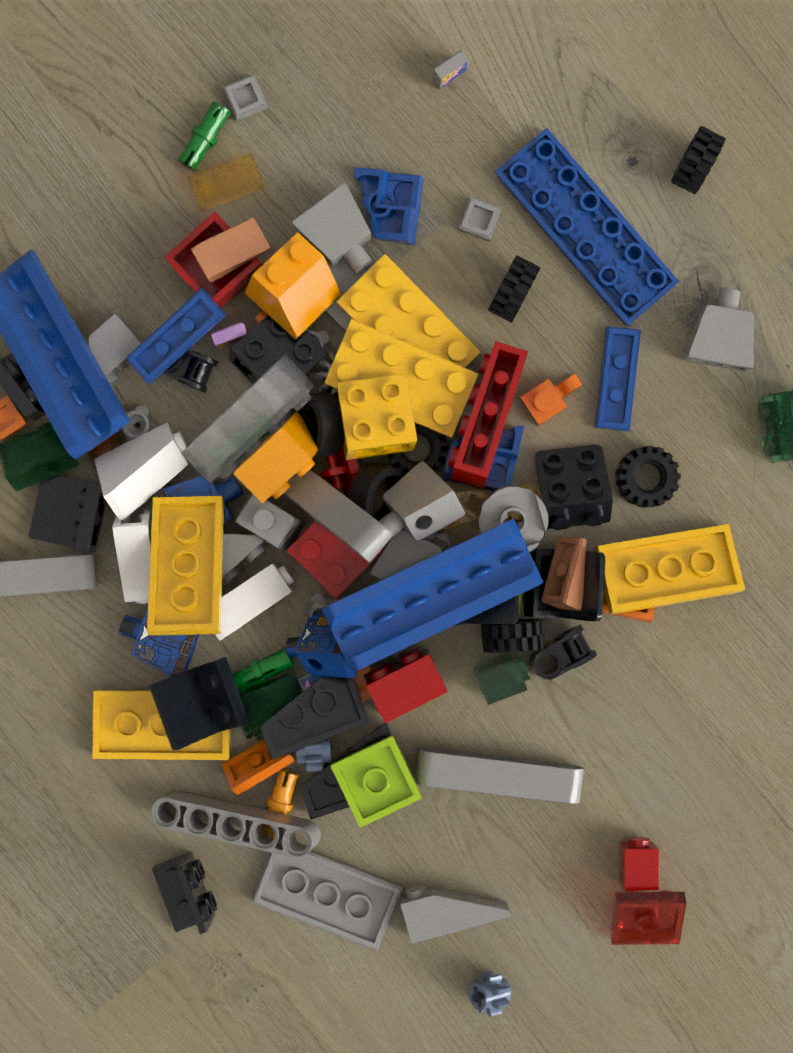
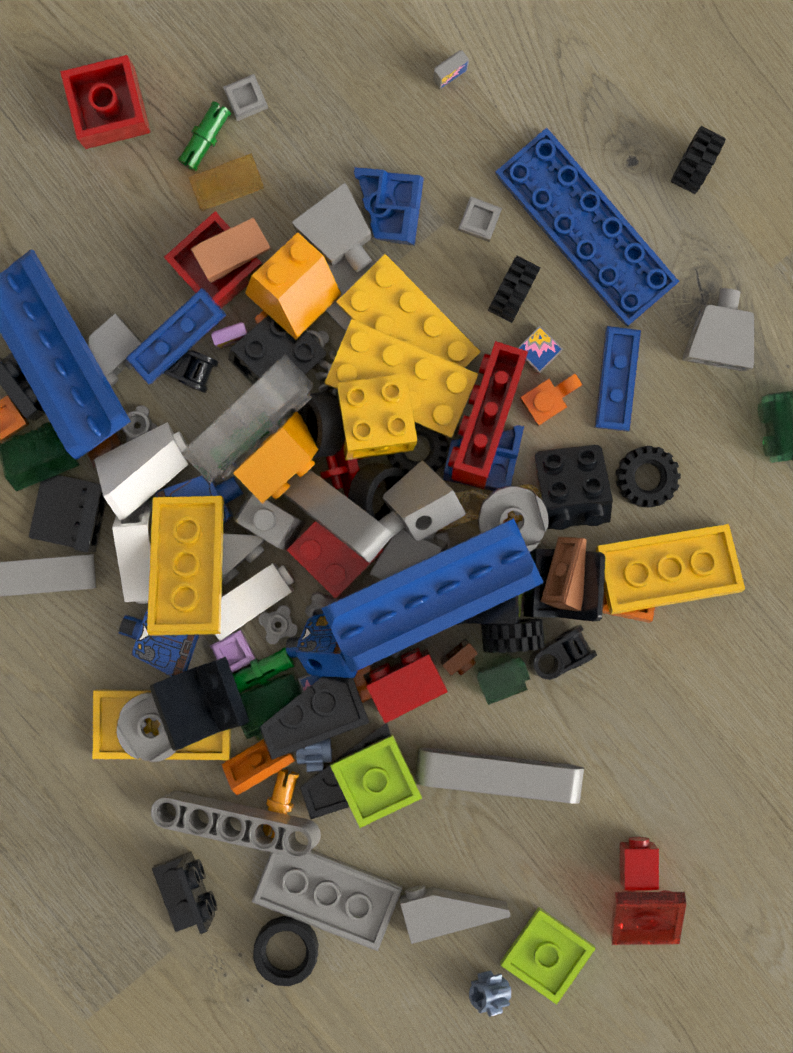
none -> red brick [60,55,151,149]
none -> light grey plate [117,692,177,762]
none -> lavender tile [210,630,256,672]
none -> black tyre [253,916,319,986]
none -> light grey plate [259,605,298,644]
none -> reddish brown plate [440,638,478,676]
none -> lime plate [500,907,596,1005]
none -> tile [518,326,564,374]

